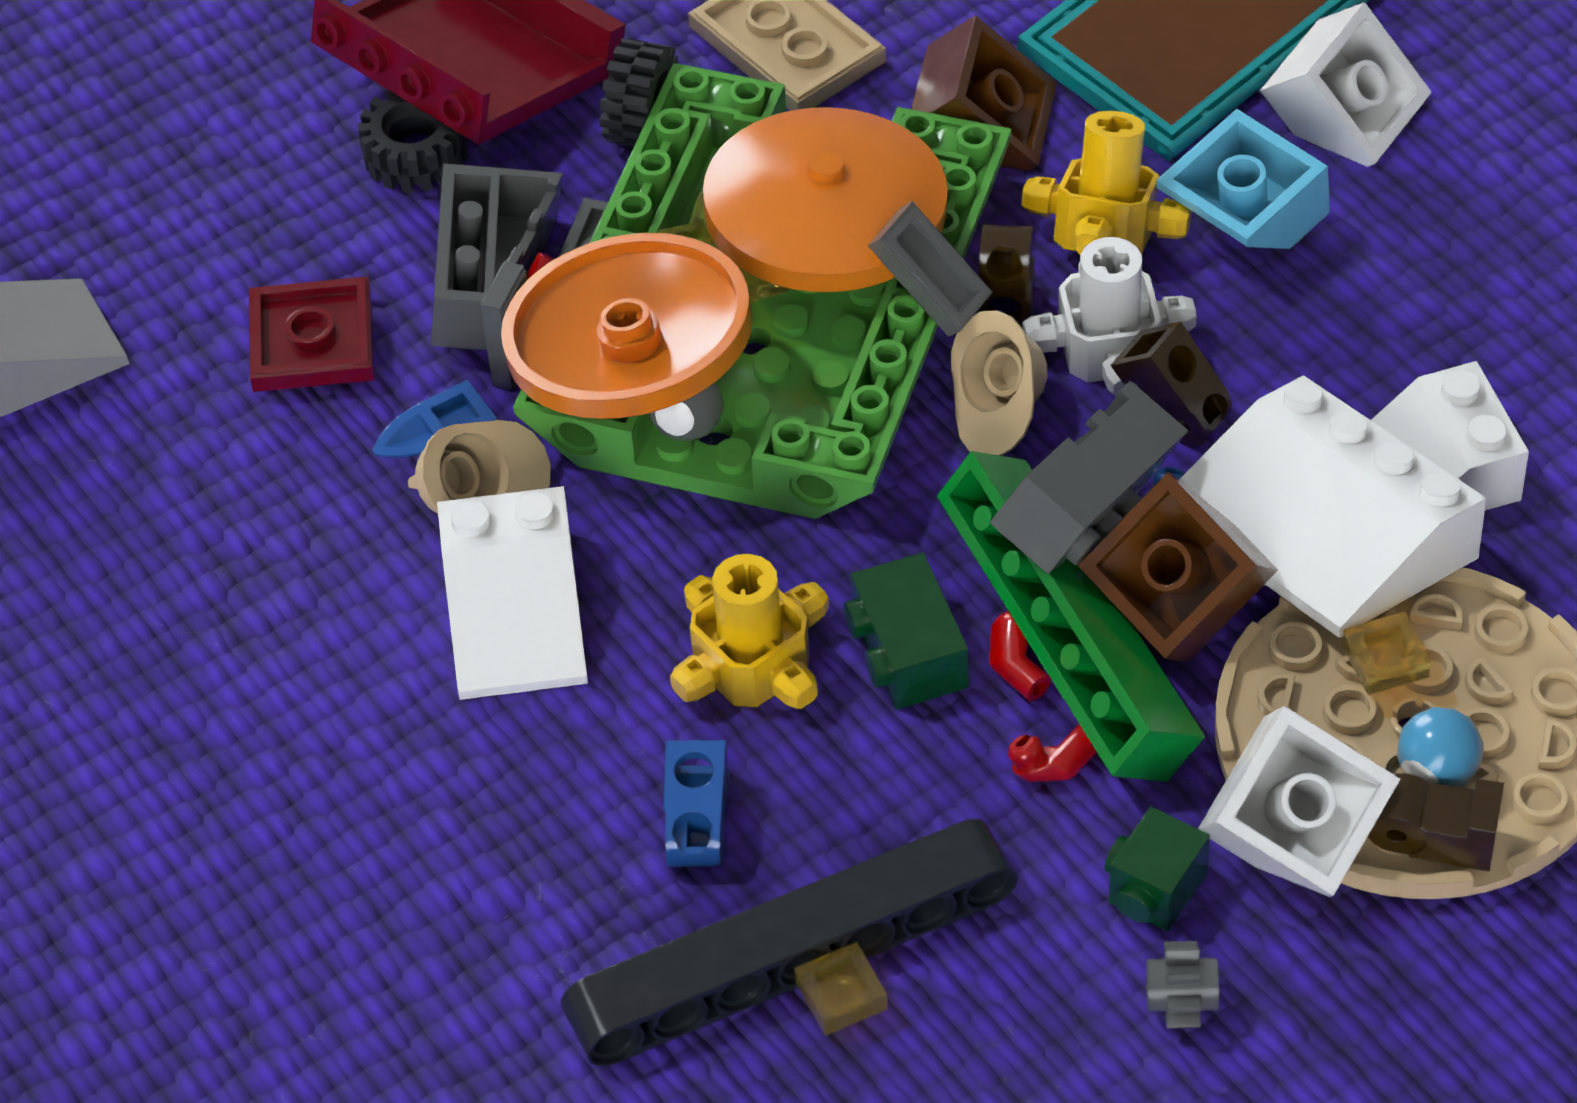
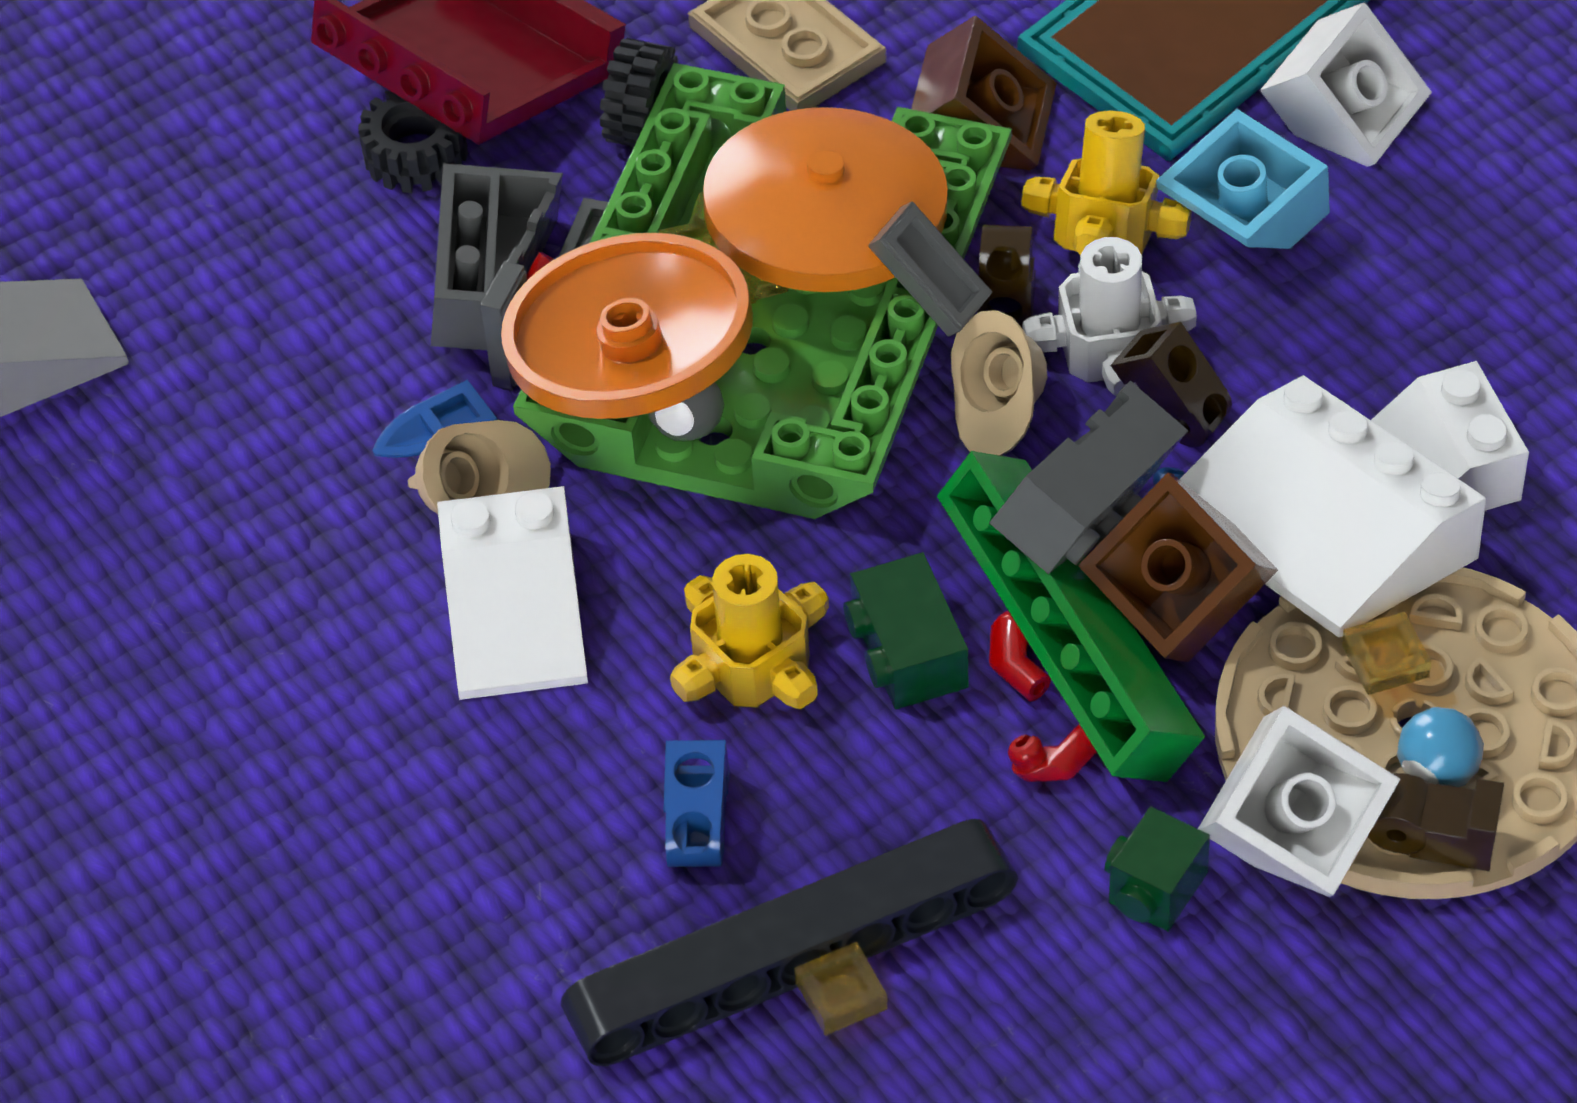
dark red plate [249,276,375,392] -> none
dark grey gear [1146,941,1219,1028] -> none

